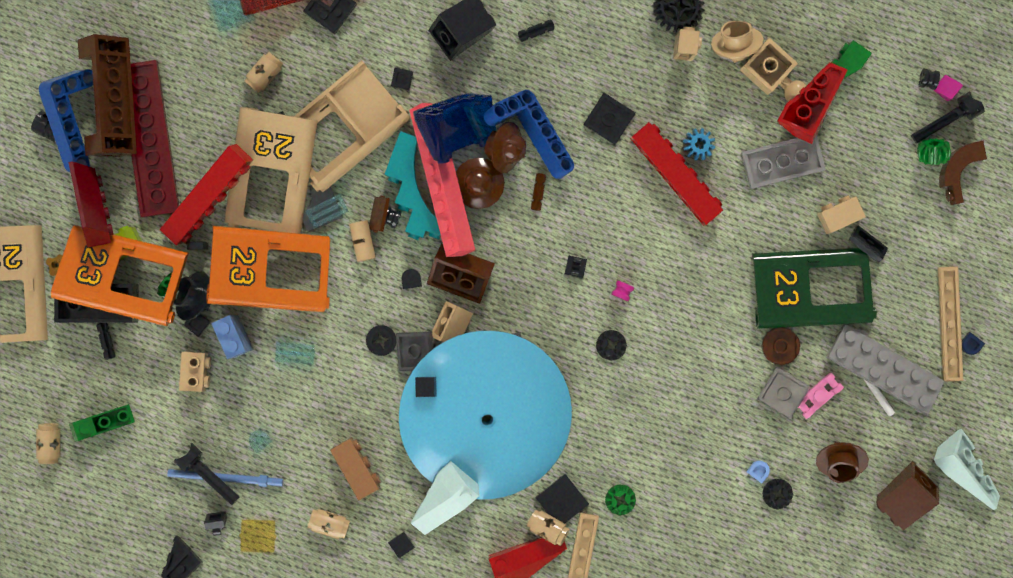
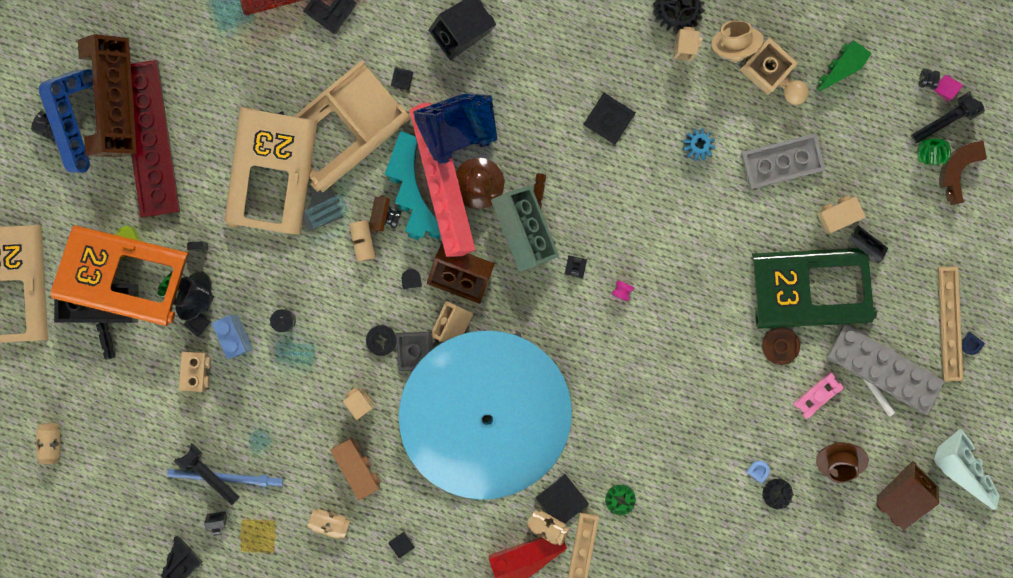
pearl gold plate [46,254,63,276] -> none
dark red slope [68,161,114,248] -> none
green slope [69,404,135,442] -> none
red brick [160,144,253,246] -> none
orange piece [206,226,330,312] -> none
tan piece [244,52,283,93] -> none
light aqua wedge [411,461,479,535] -> none
black tile [415,377,437,397] -> none
blue beam [484,89,574,179] -> none
reddish brown helmet [484,122,526,173] -> none
black axle [518,19,555,42] -> none
black gear [596,330,627,361] -> none
red brick [630,122,723,226] -> none
tile [757,367,811,420] -> none
red wedge [777,62,848,144] -> none
none -> black piece [270,309,296,332]
none -> tan brick [343,387,375,420]
none -> sand green brick [491,185,559,272]

